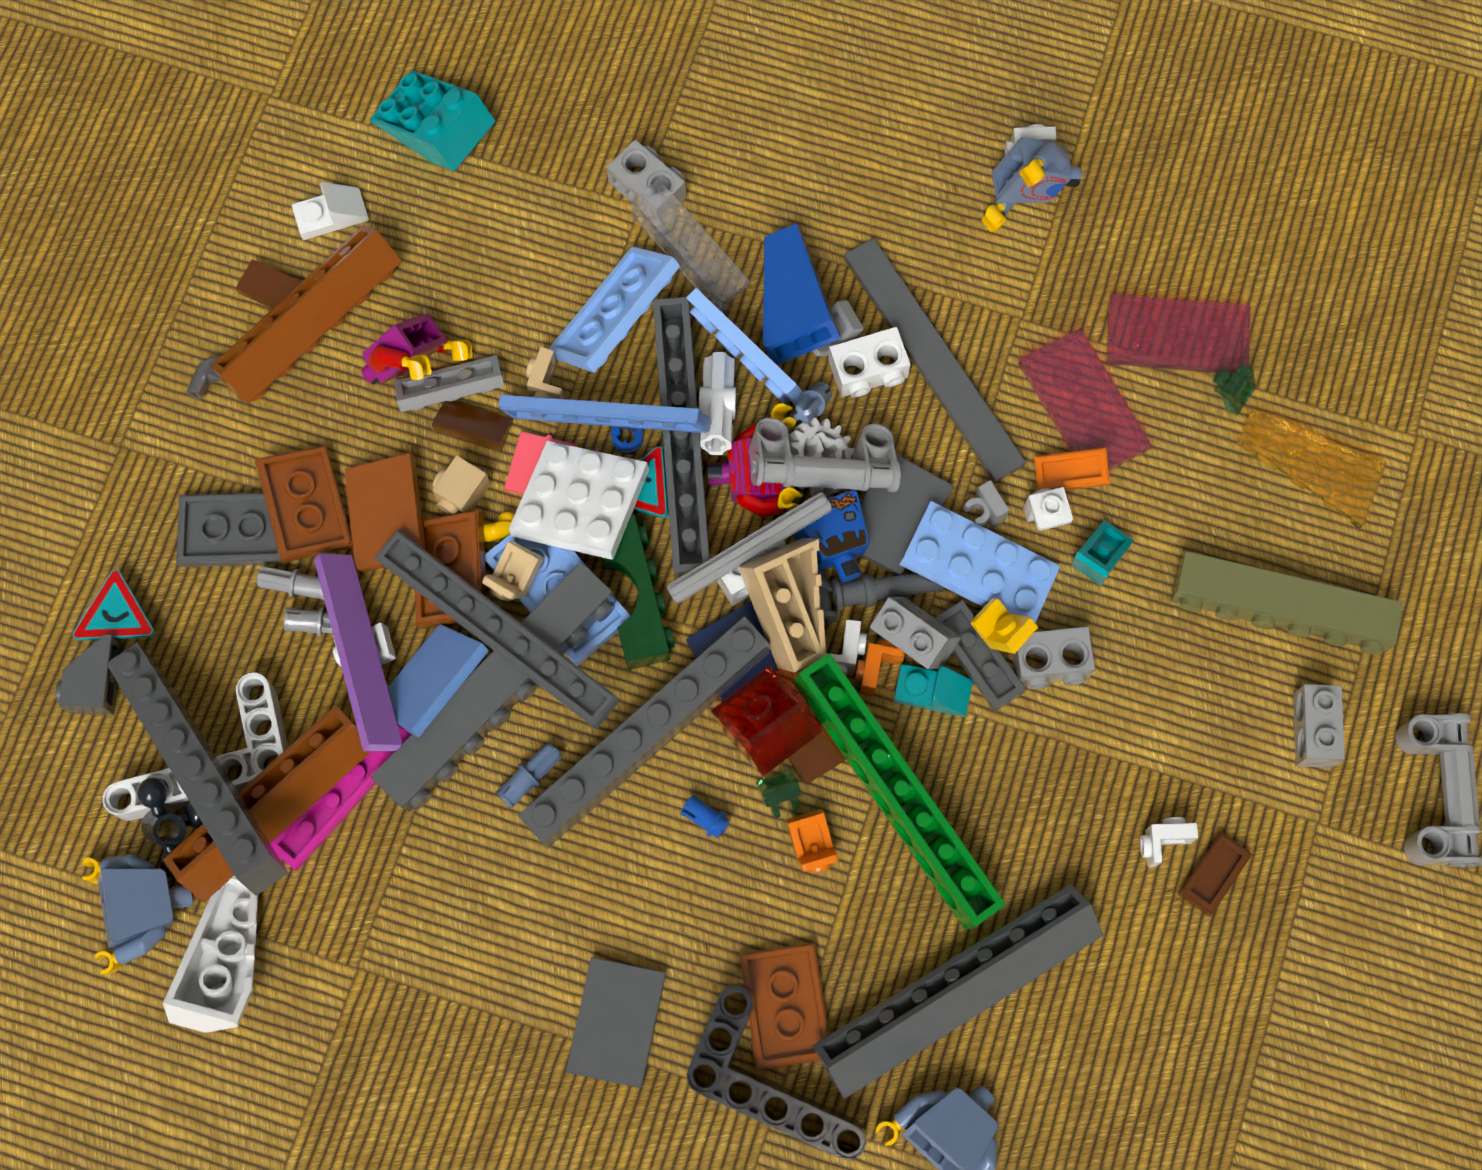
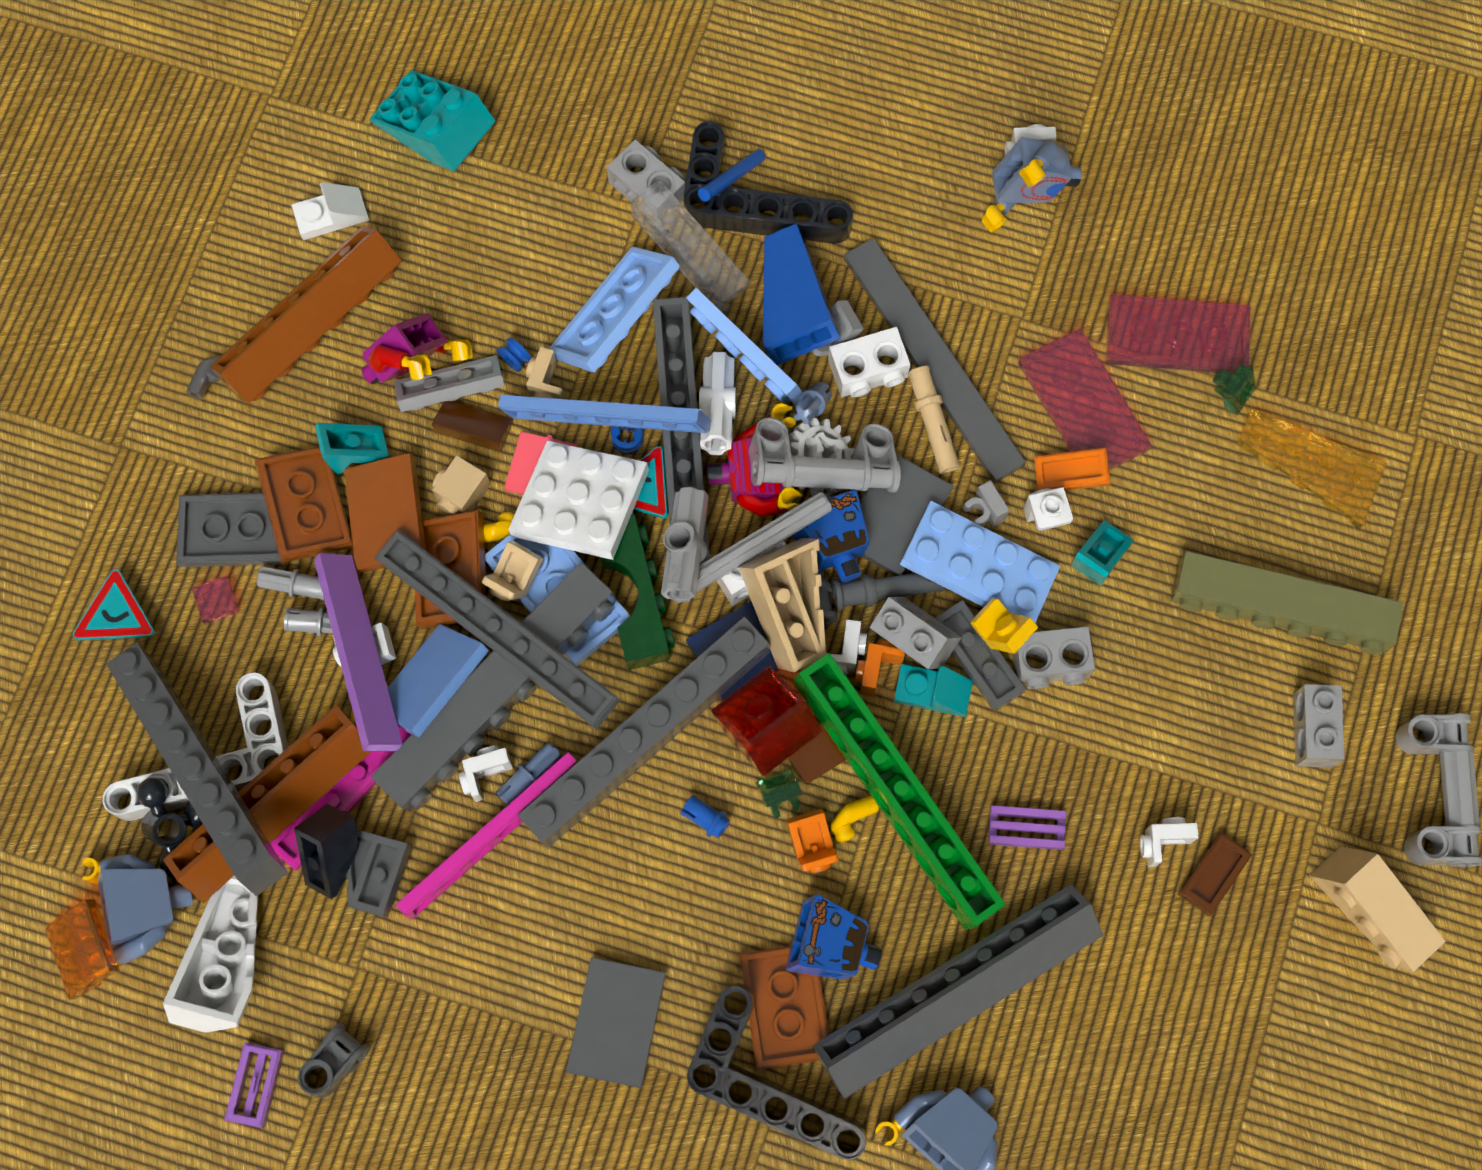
dark grey slope [55,635,122,715] -> none
reddish brown tile [235,260,302,309] -> none
none -> clear orange slope [45,899,120,1000]
none -> clear pink tile [192,576,239,624]
none -> medium lavender tile [224,1042,284,1128]
none -> black slope [294,803,359,900]
none -> dark grey piece [298,1022,371,1098]
none -> teal slope [315,423,389,475]
none -> dark grey wing [346,829,412,919]
none -> dark pink tile [396,752,577,920]
none -> white bracket [459,746,513,802]
none -> blue bush [497,337,531,372]
none -> light grey piece [661,487,709,602]
none -> black beam [684,121,853,244]
none -> blue bar [698,149,765,201]
none -> blue torso [785,894,882,979]
none -> yellow arm [830,795,879,844]
none -> tan pin [908,366,961,474]
none -> medium lavender tile [988,805,1066,850]
none -> tan wedge [1309,846,1446,972]

